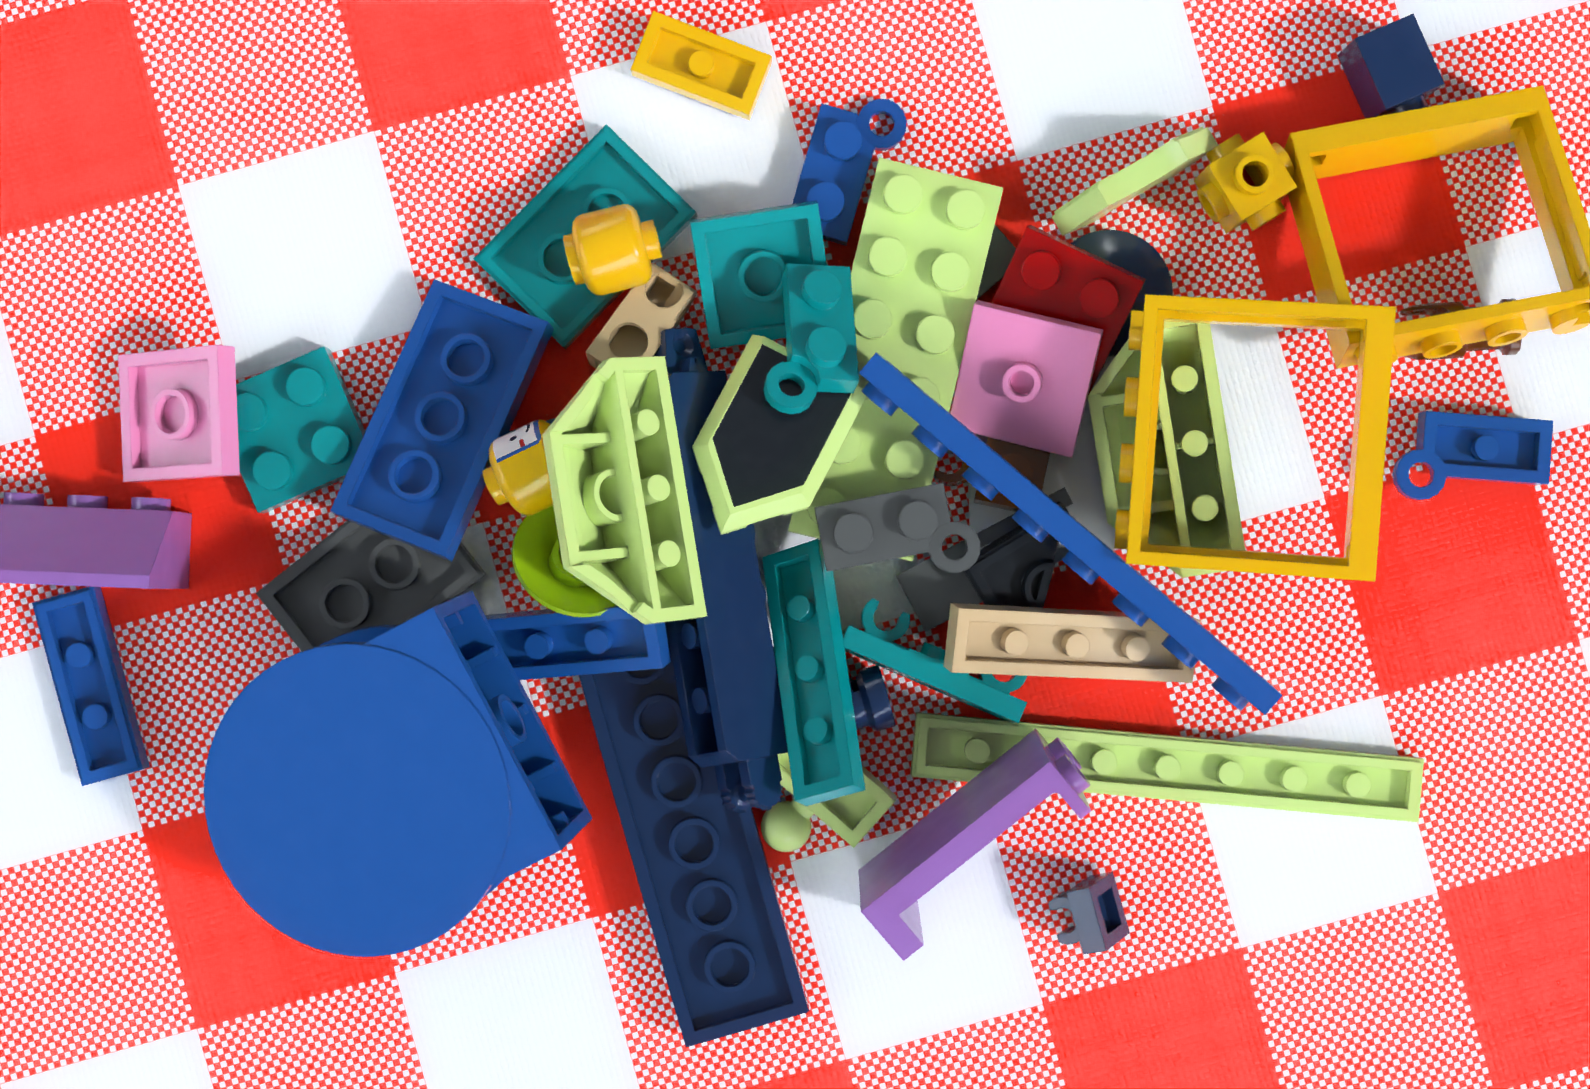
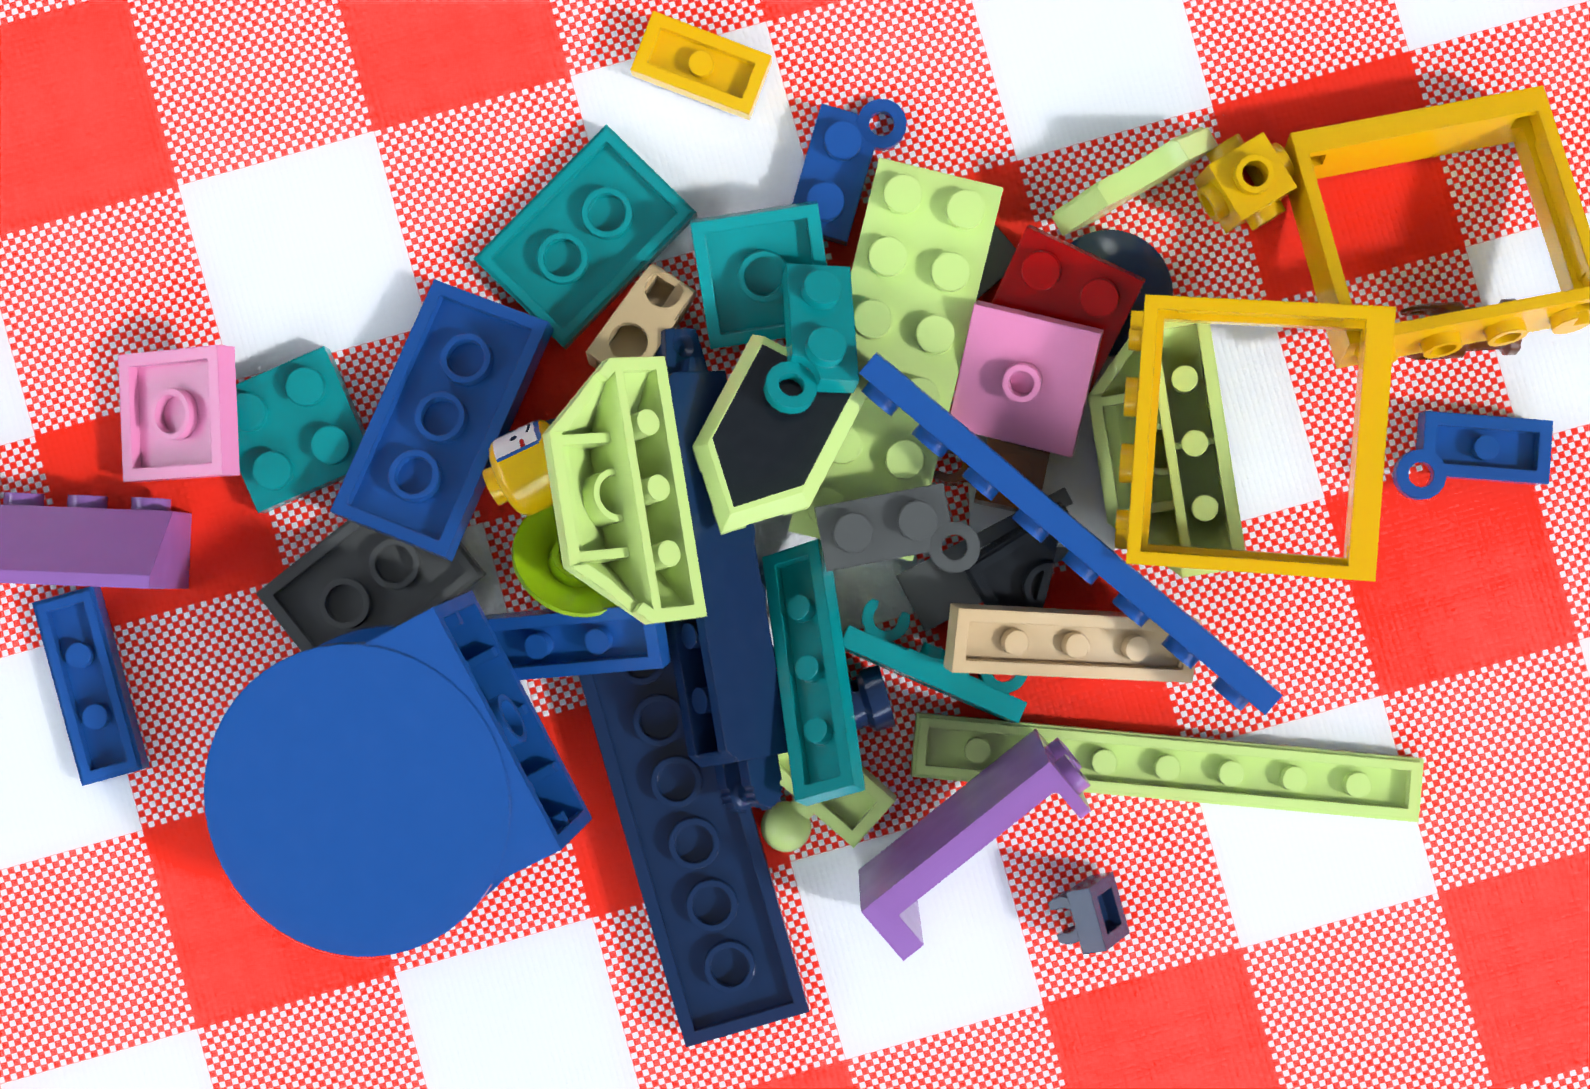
yellow head [563,204,663,296] -> none
dark blue brick [1337,13,1445,119] -> none

